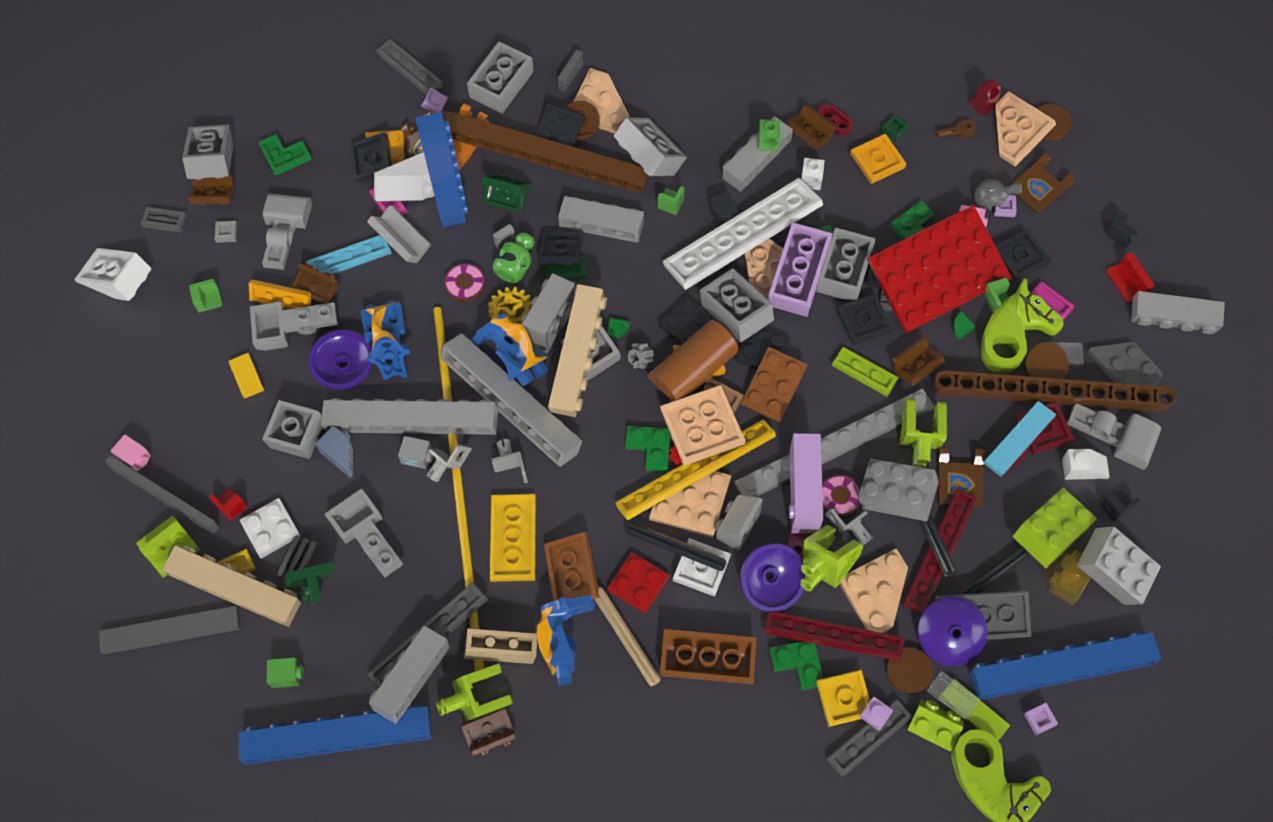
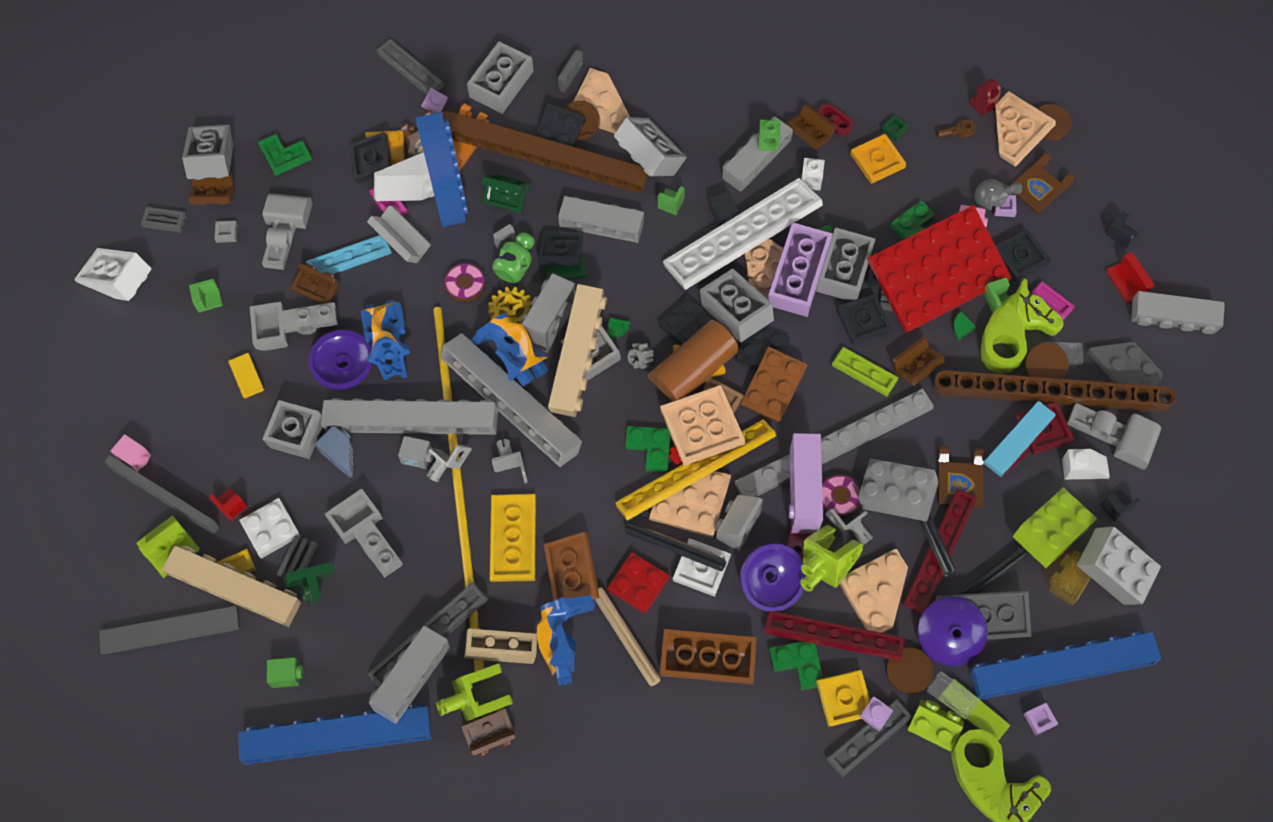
light orange tile [249,279,311,309] -> none
lime piece [900,398,947,468] -> none

